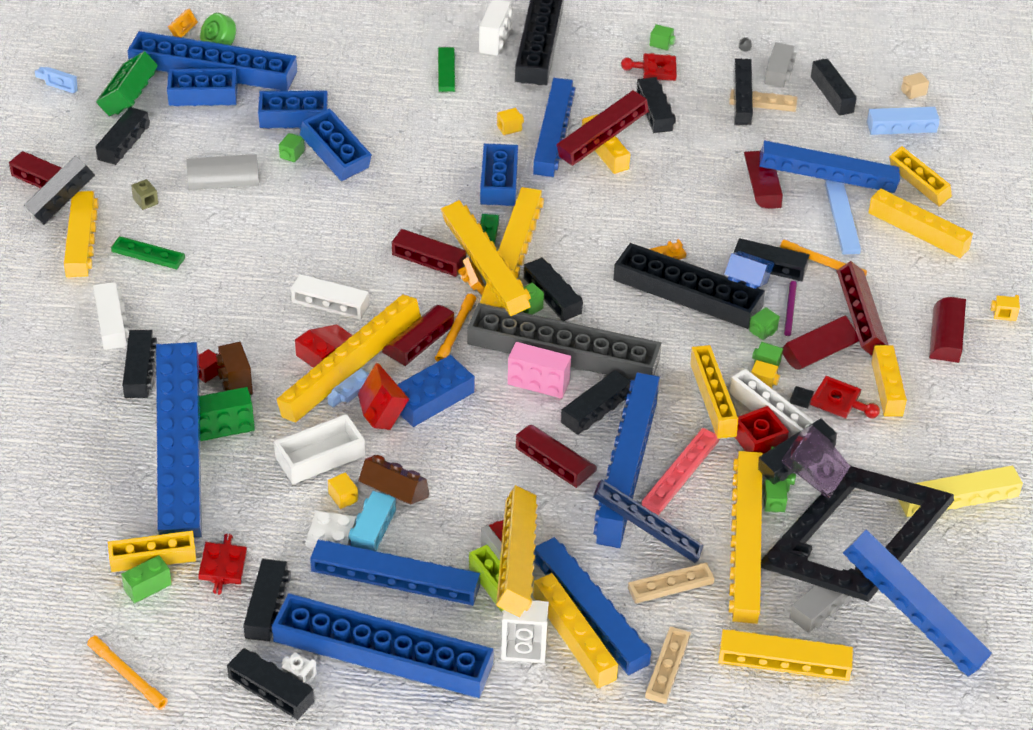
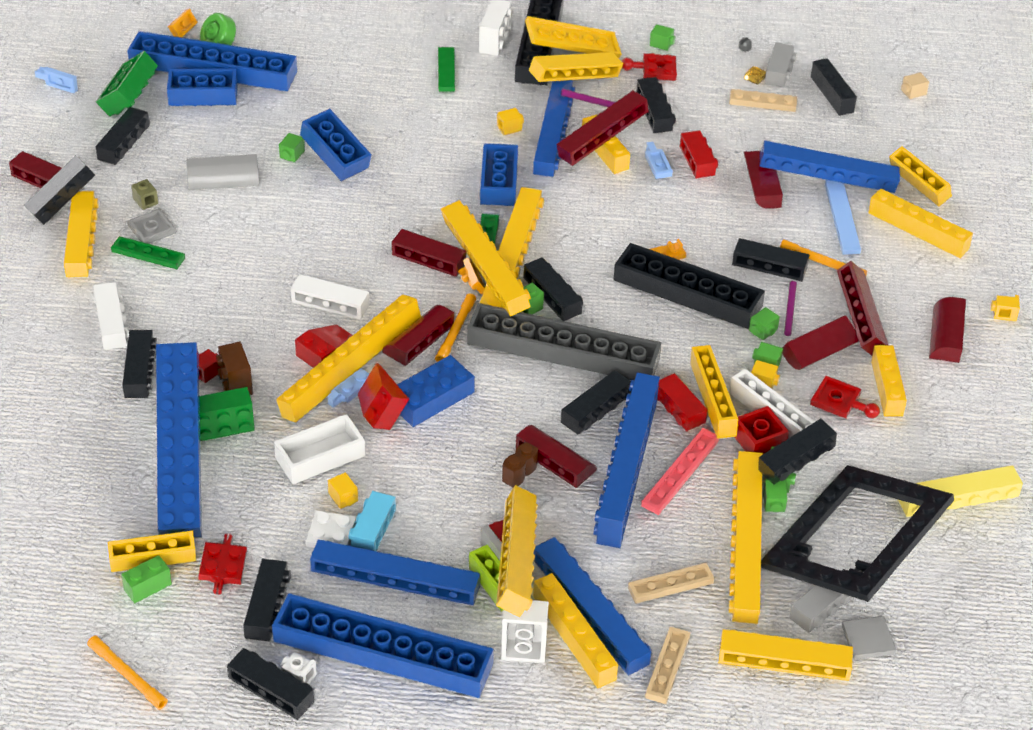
blue brick [258,90,328,129] -> none
reddish brown slope [358,455,429,505] -> none
bright pink brick [508,342,571,398] -> none
dark blue tile [593,480,704,563] -> none
brick [724,251,774,289] -> none
black brick [733,58,753,125] -> none
clear purple slope [781,426,850,499] -> none
black tile [790,386,814,409] -> none
brick [843,529,992,676] -> none
light blue brick [867,107,940,135] -> none
none -> light grey tile [127,208,176,244]
none -> reddish brown brick [502,442,538,488]
none -> yellow plate [525,16,622,58]
none -> yellow brick [529,52,623,82]
none -> magenta bar [561,89,615,107]
none -> light blue hinge [645,141,673,179]
none -> red brick [657,373,708,431]
none -> red brick [679,130,718,178]
none -> clear yellow plate [744,66,766,85]
none -> light grey tile [842,616,896,660]

